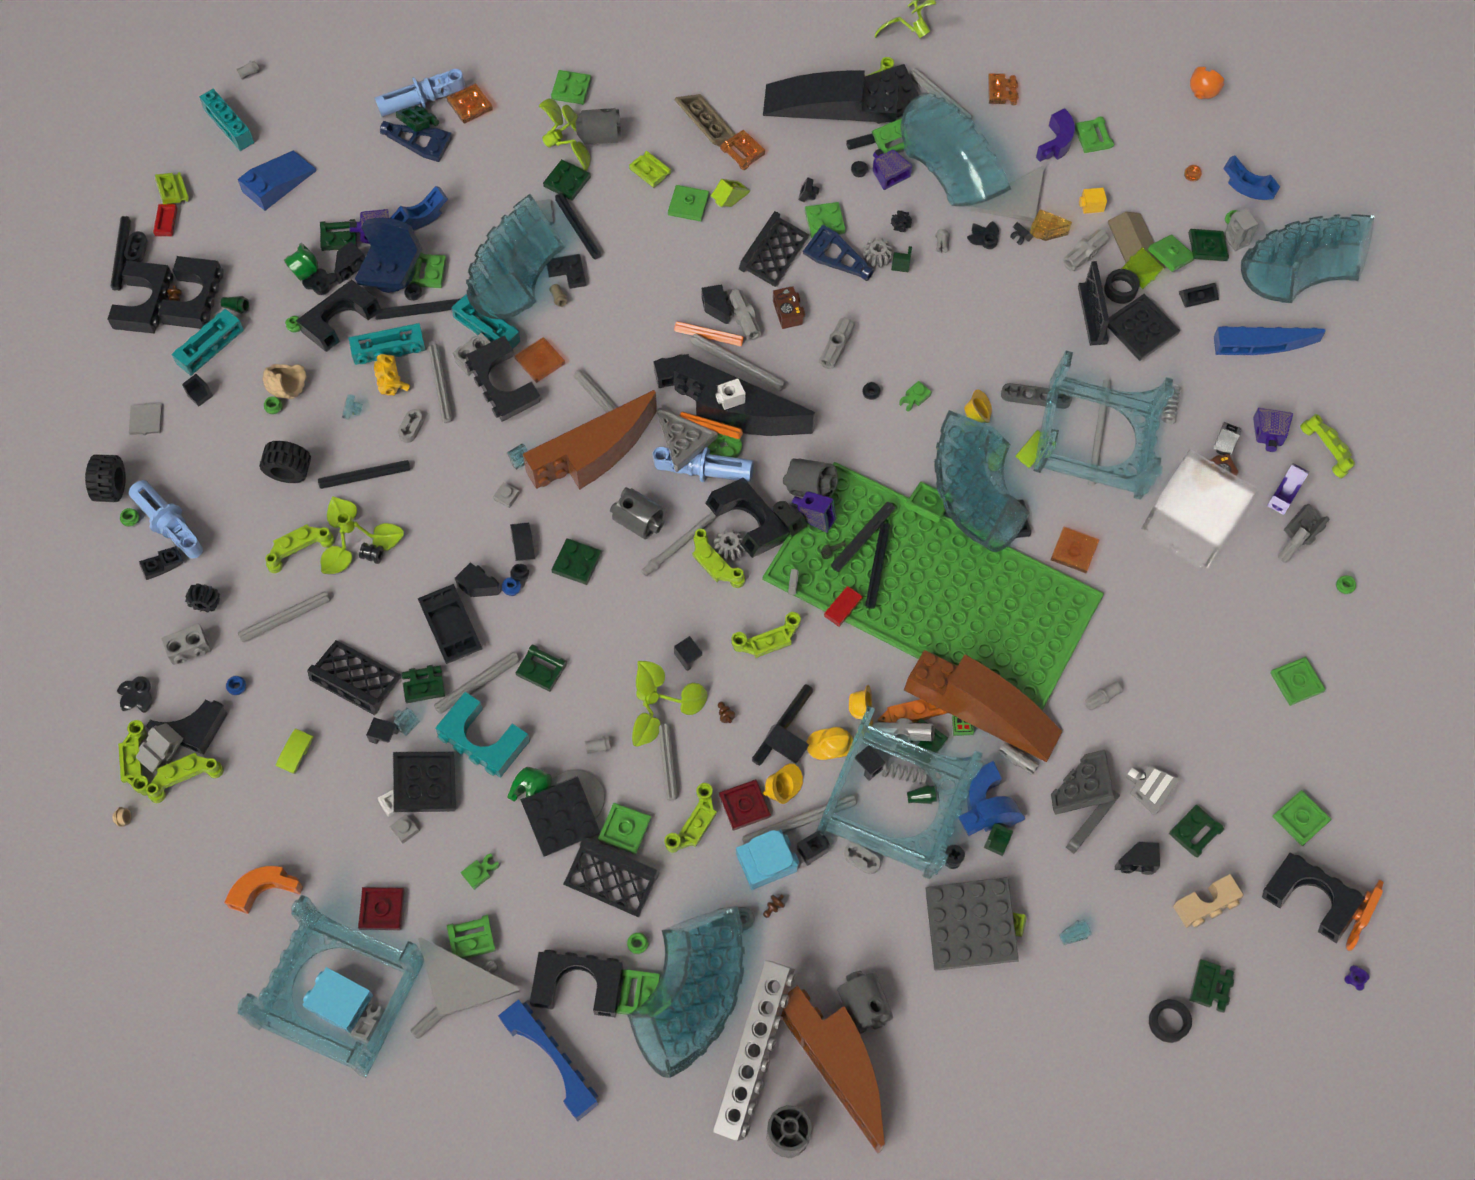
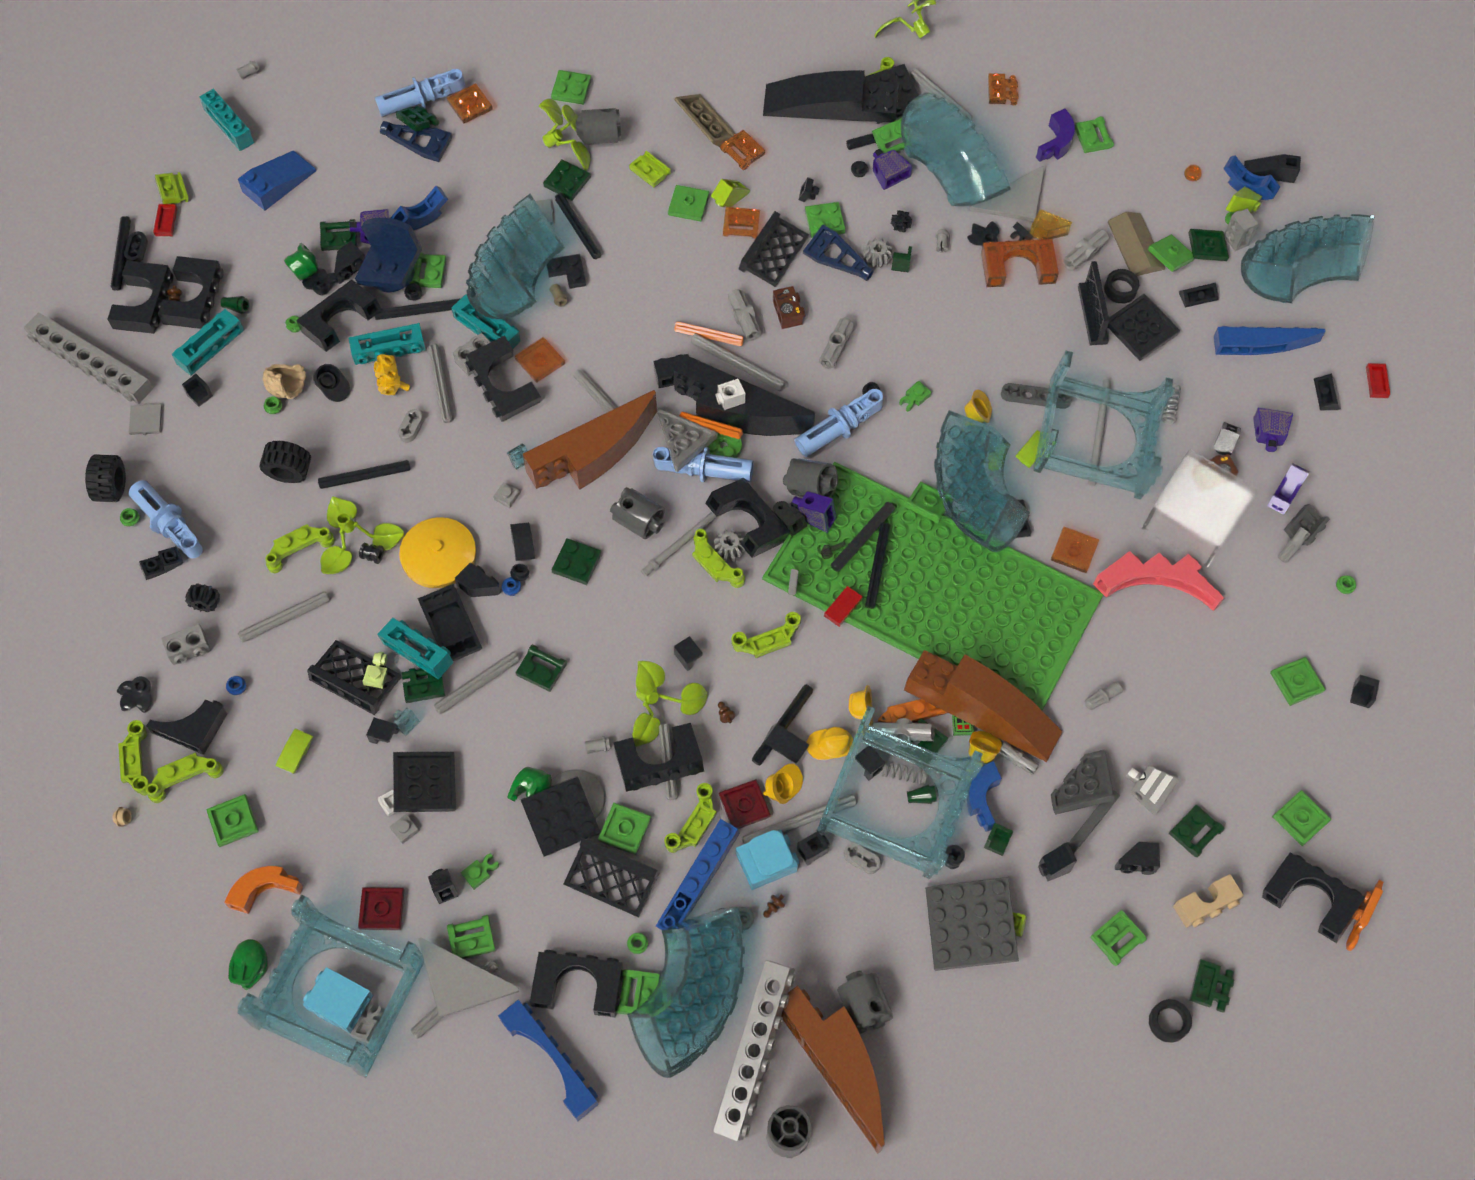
light grey brick [135,723,183,773] -> none
clear light blue tile [342,394,363,420] -> none
teal arch [435,692,530,778] -> none
black slope [701,284,732,324] -> none
blue arch [958,796,1025,836] -> none
clear light blue cone [1059,920,1092,946] -> none
yellow brick [1079,187,1107,214] -> none
clear neon green piece [1121,247,1164,289] -> none
orange cylinder [1190,67,1225,99] -> none
lime plate [1300,414,1355,478] -> none
dark purple plate [1344,965,1370,991] -> none
none -> light grey brick [24,312,153,404]
none -> bright green plate [206,794,259,847]
none -> green helmet [228,939,268,990]
none -> black cap [313,364,350,402]
none -> yellowish green plate [363,651,388,689]
none -> teal brick [377,617,454,680]
none -> yellow dish [399,517,477,588]
none -> black slope [428,869,458,904]
none -> black arch [613,723,704,792]
none -> blue slope [656,819,740,937]
none -> clear orange plate [723,207,760,239]
none -> light blue piece [794,389,883,457]
none -> yellow piece [968,731,1002,766]
none -> clear orange arch [981,239,1059,288]
none -> black slope [1038,842,1077,881]
none -> bright green plate [1090,910,1147,966]
none -> coral arch [1093,551,1224,611]
none -> lime slope [1225,186,1262,213]
none -> black slope [1244,154,1301,183]
none -> black slope [1314,373,1341,411]
none -> black panel [1350,675,1380,708]
none -> red tile [1366,363,1390,398]

